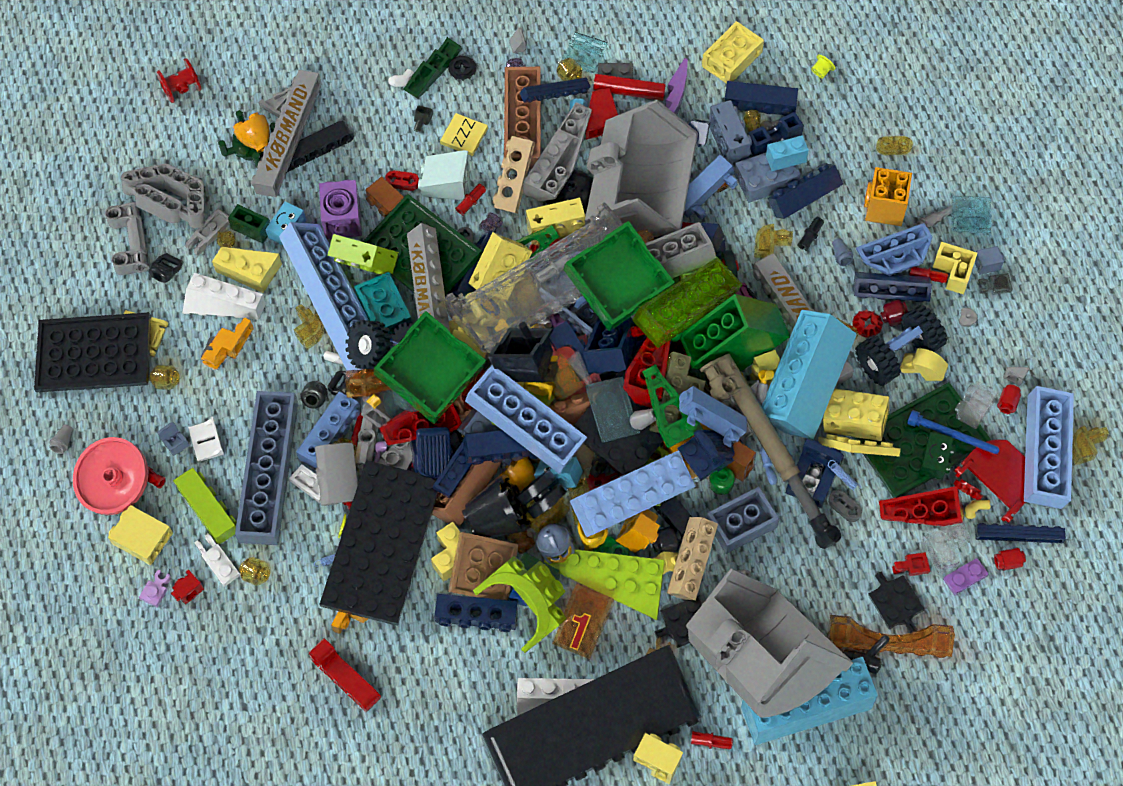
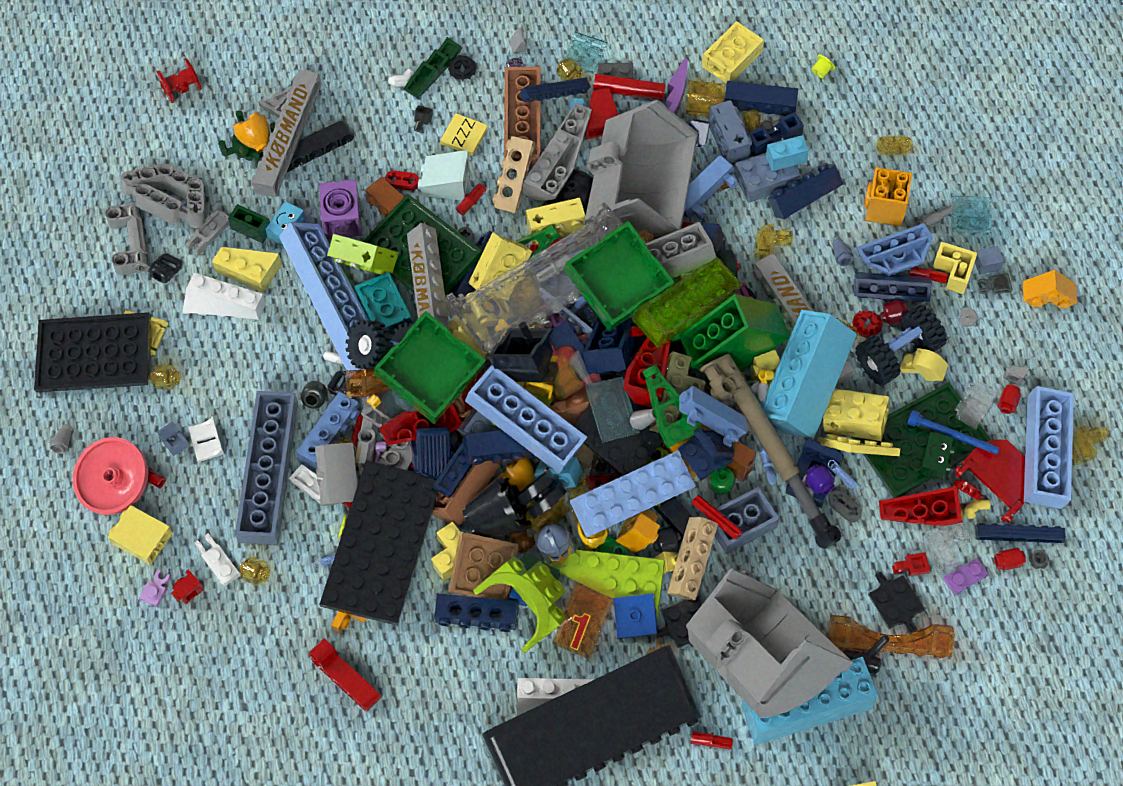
lime brick [173,467,237,545] -> none
light orange plate [201,318,254,369] -> none
clear yellow plate [217,231,235,248] -> none
clear yellow brick [294,304,324,350] -> none
clear purple wheel [480,212,503,233] -> none
light yellow brick [633,733,683,784] -> none
black axle [797,217,824,251] -> none
none -> blue plate [614,593,658,639]
none -> clear yellow plate [686,81,725,116]
none -> red axle [692,495,742,539]
none -> dark purple head [805,465,835,495]
none -> light orange brick [1023,270,1077,309]
none -> dark grey plate [1029,550,1049,569]

